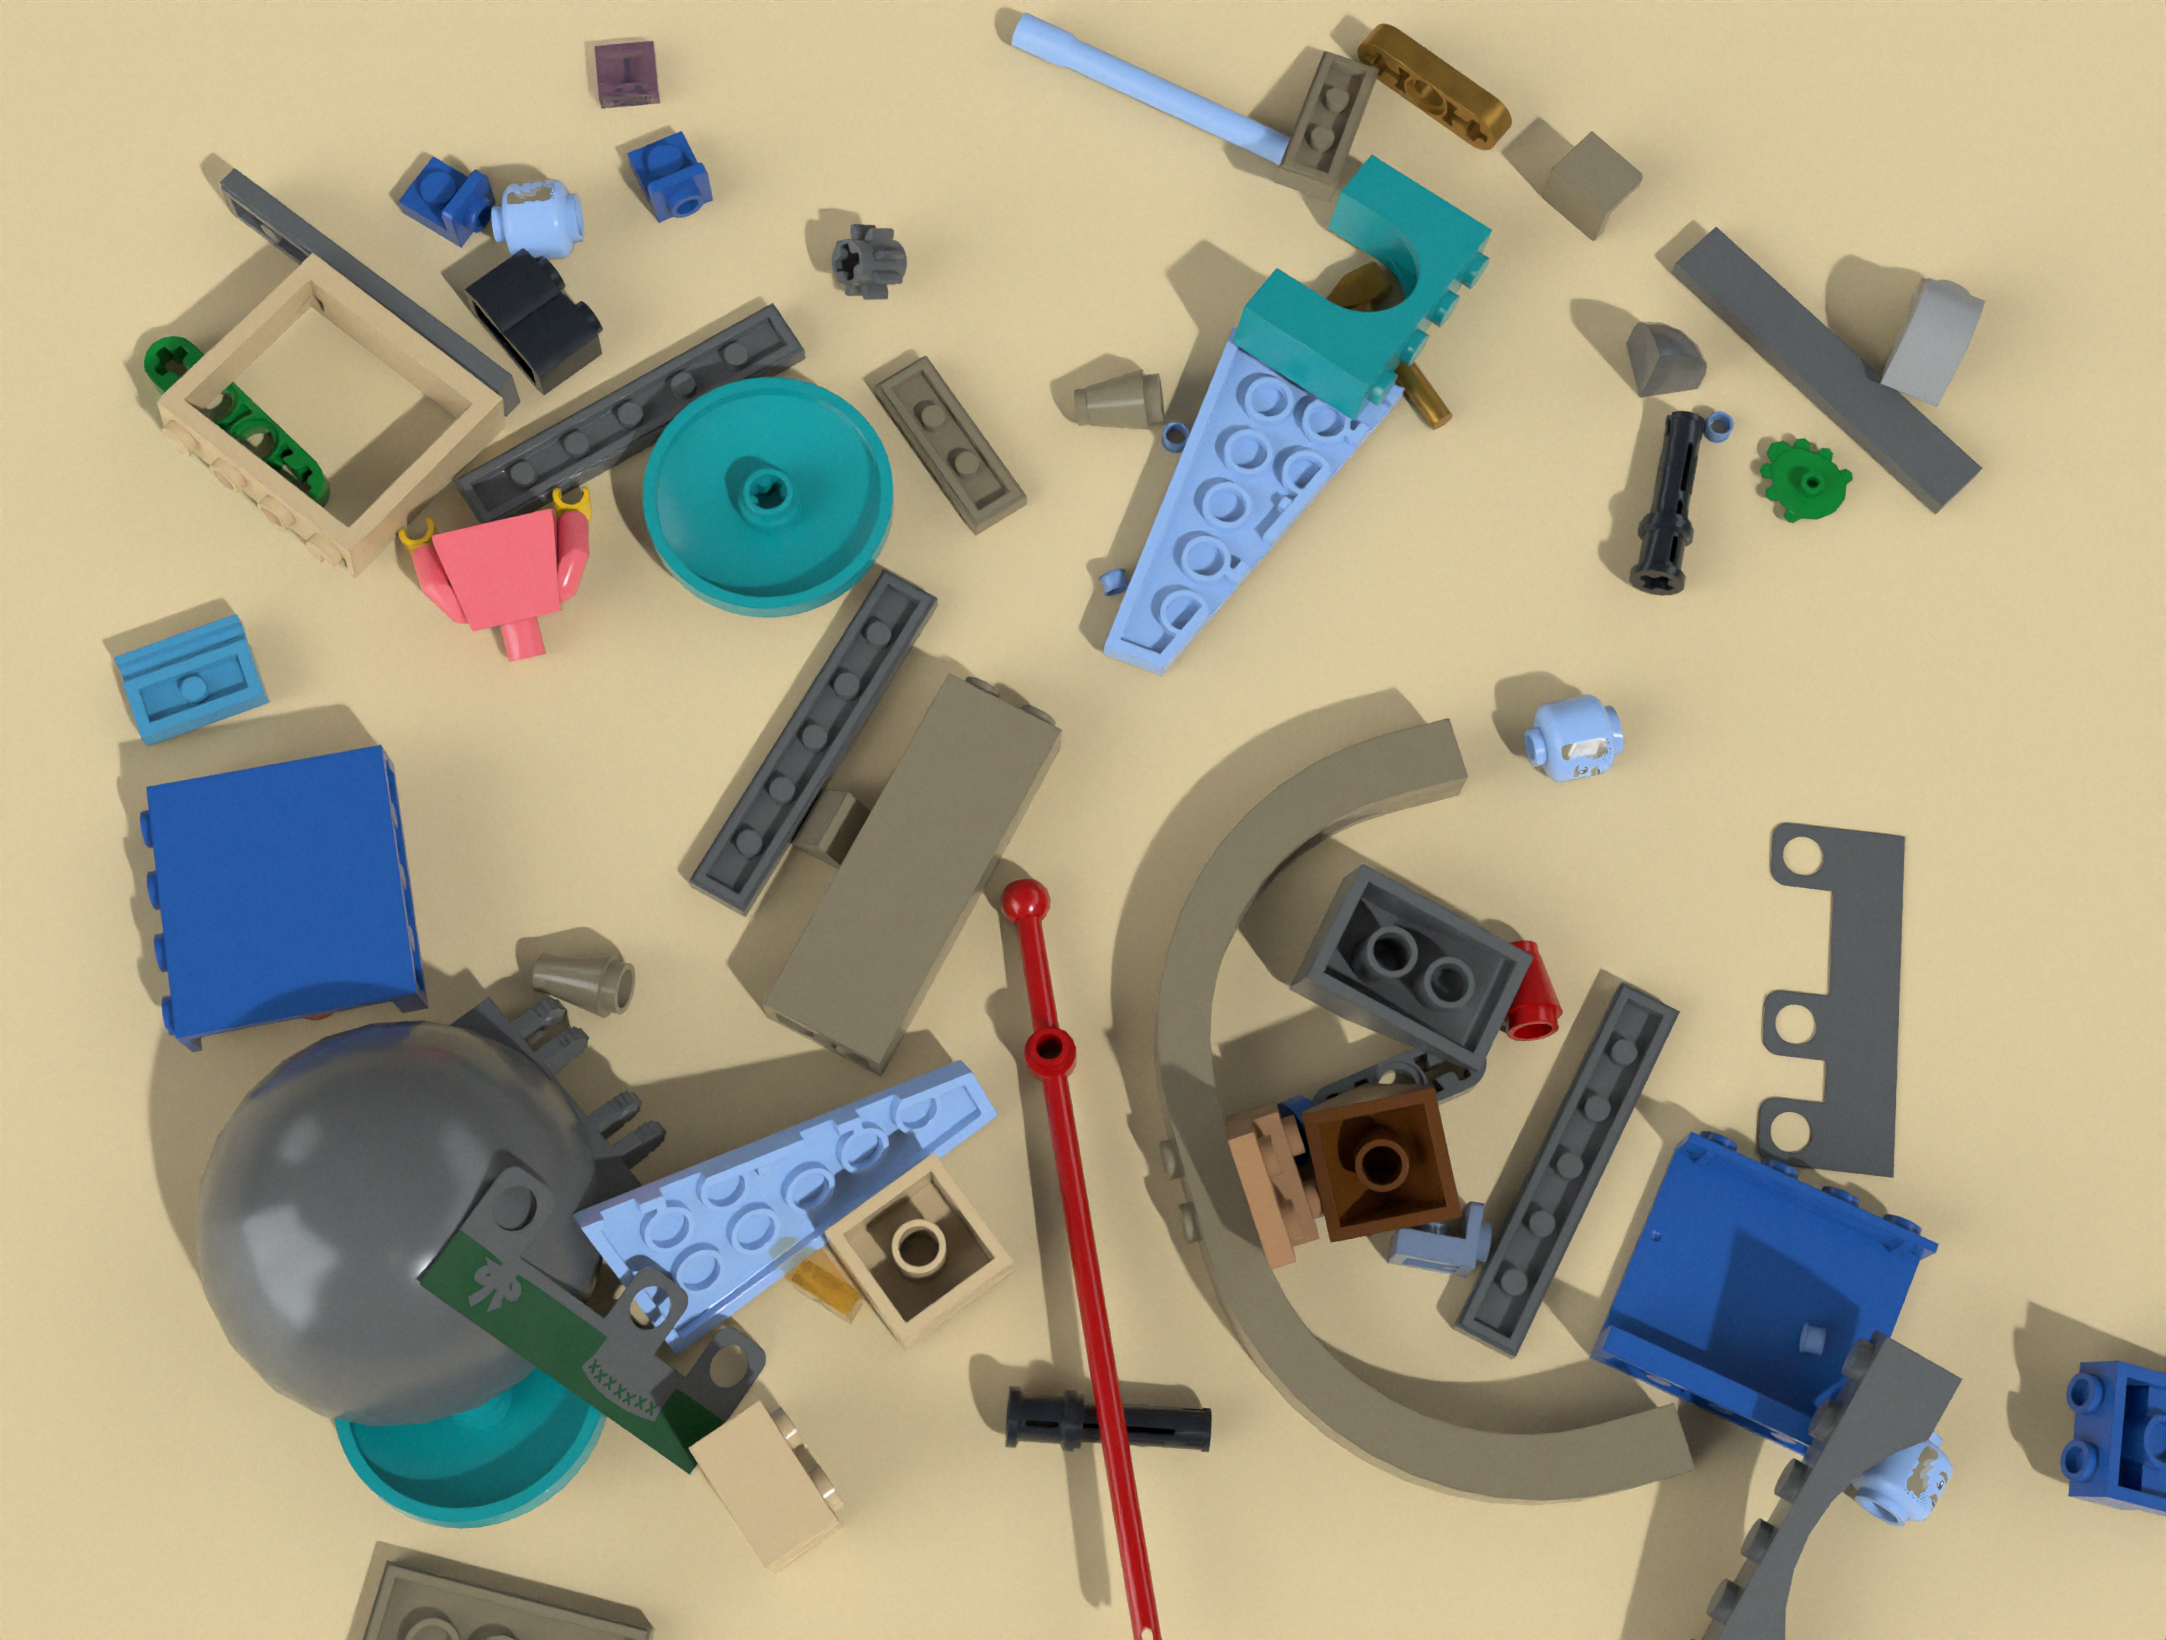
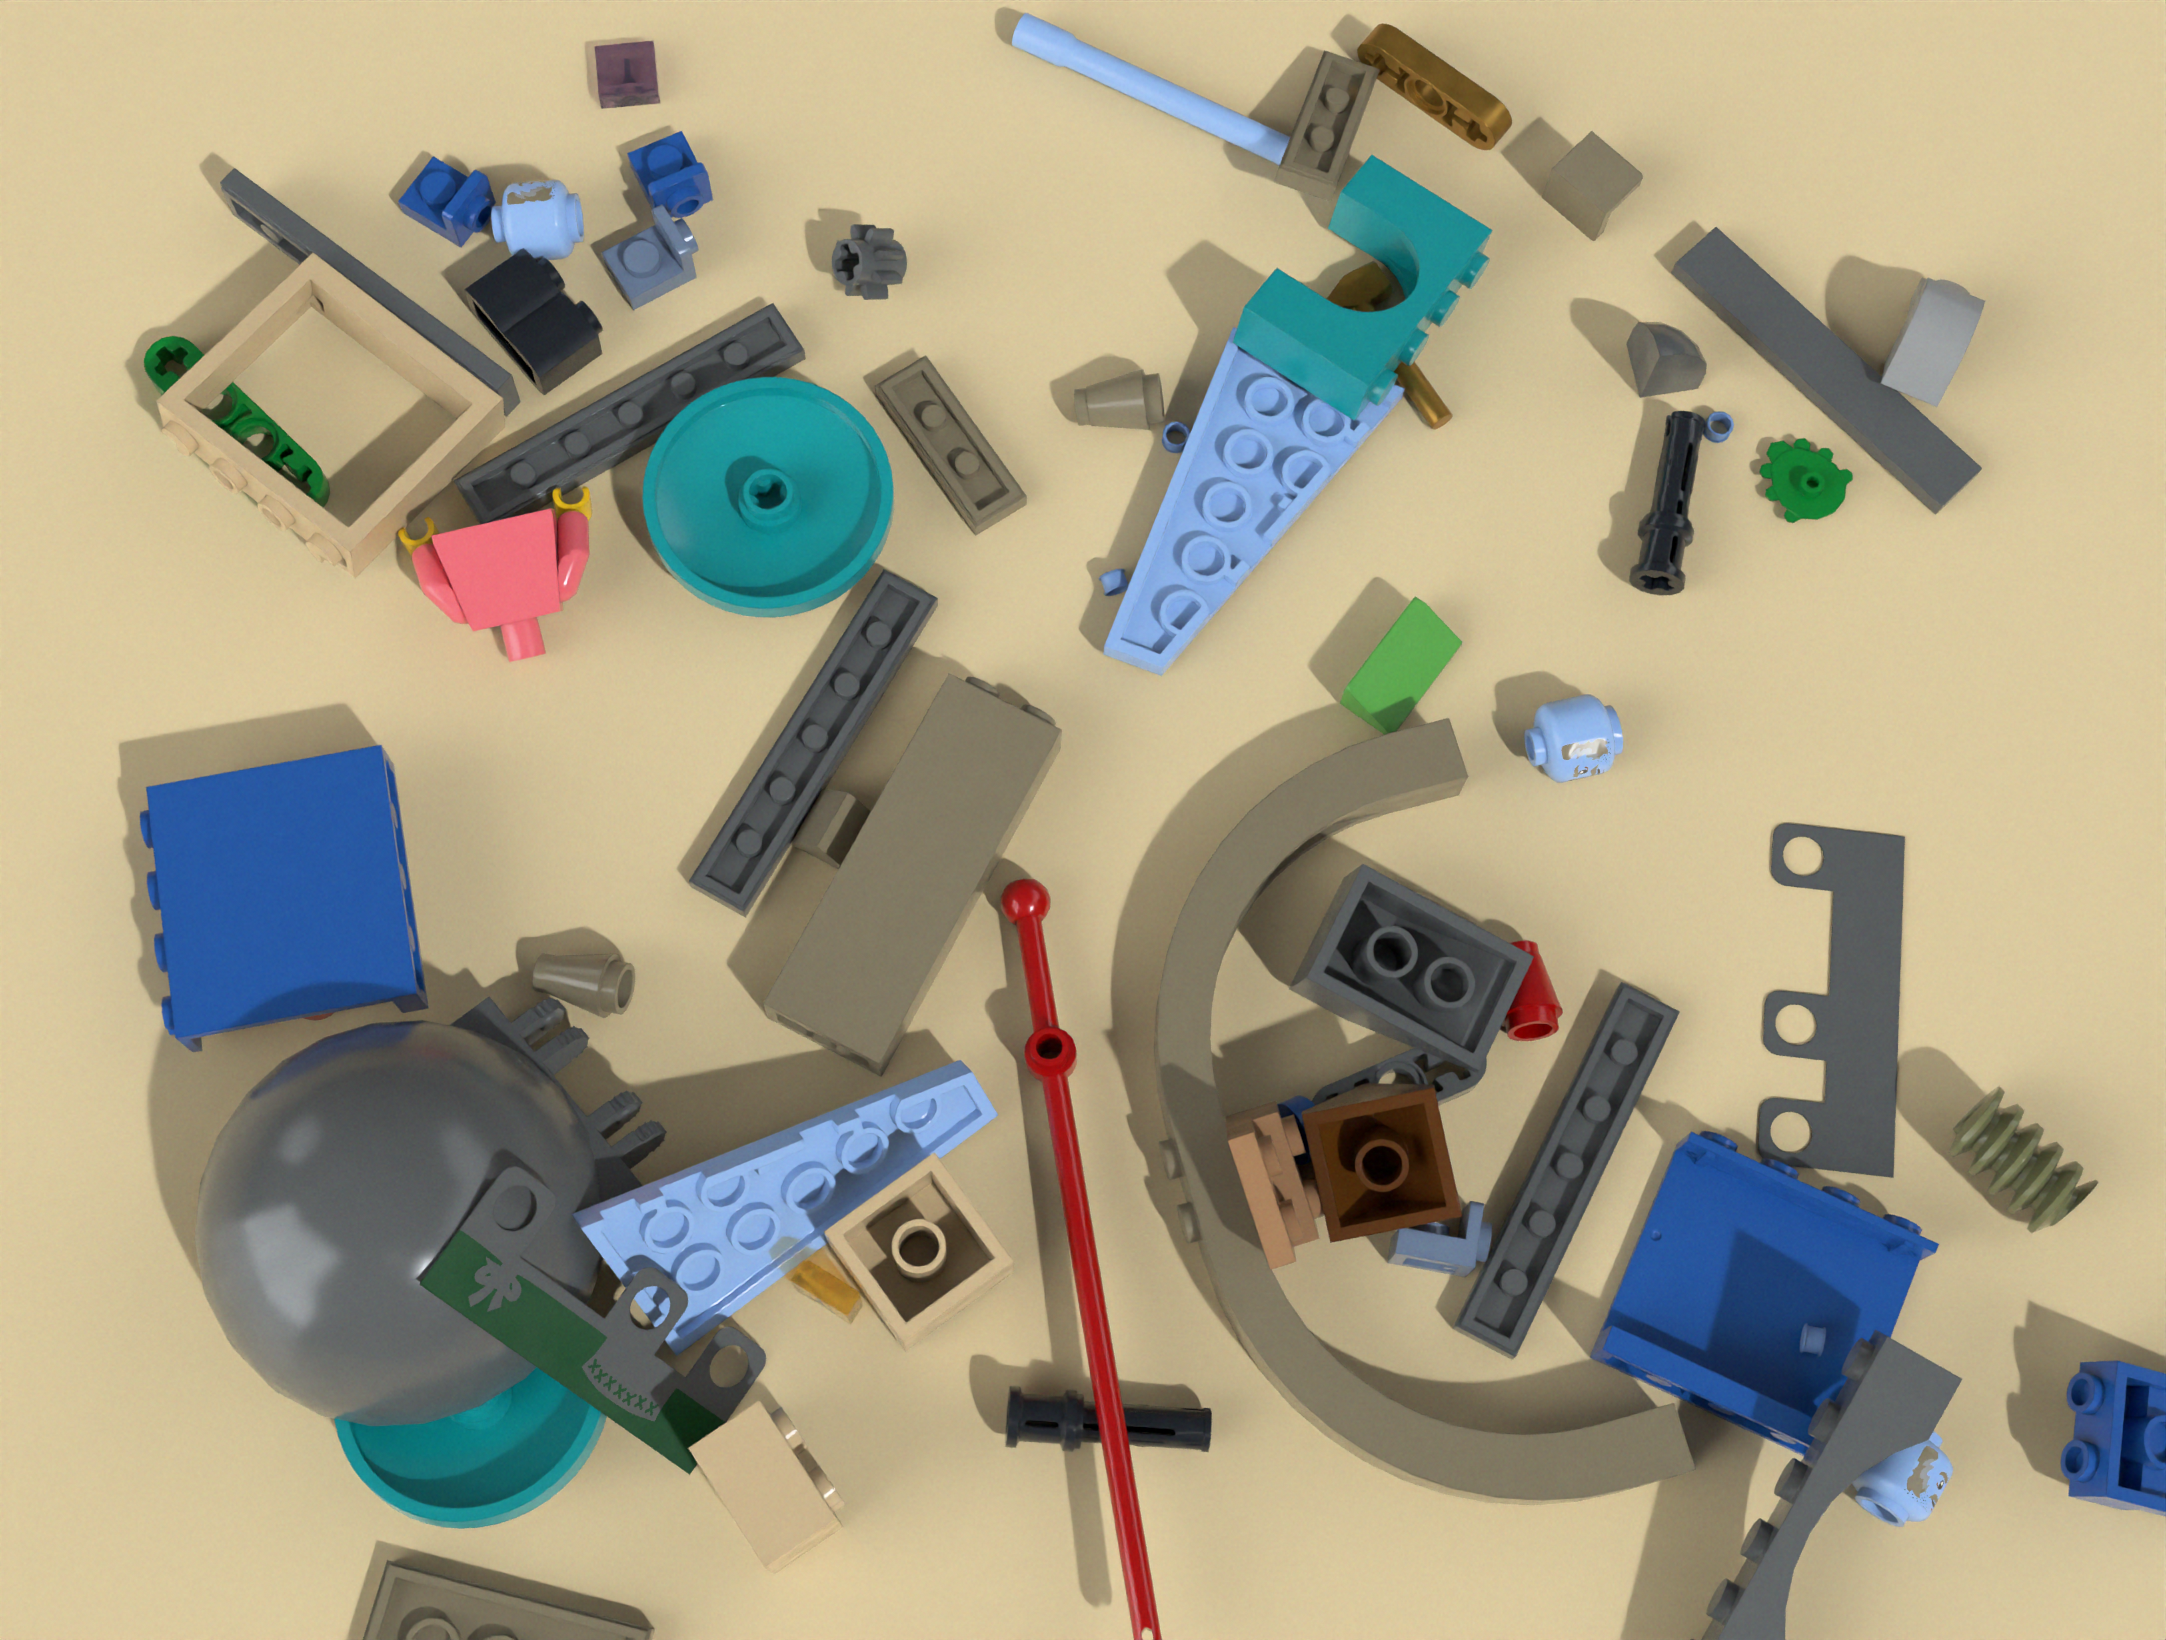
dark azure plate [114,614,270,746] -> none
none -> sand blue bracket [602,204,699,310]
none -> bright green slope [1340,596,1463,735]
none -> olive piece [1949,1086,2098,1233]

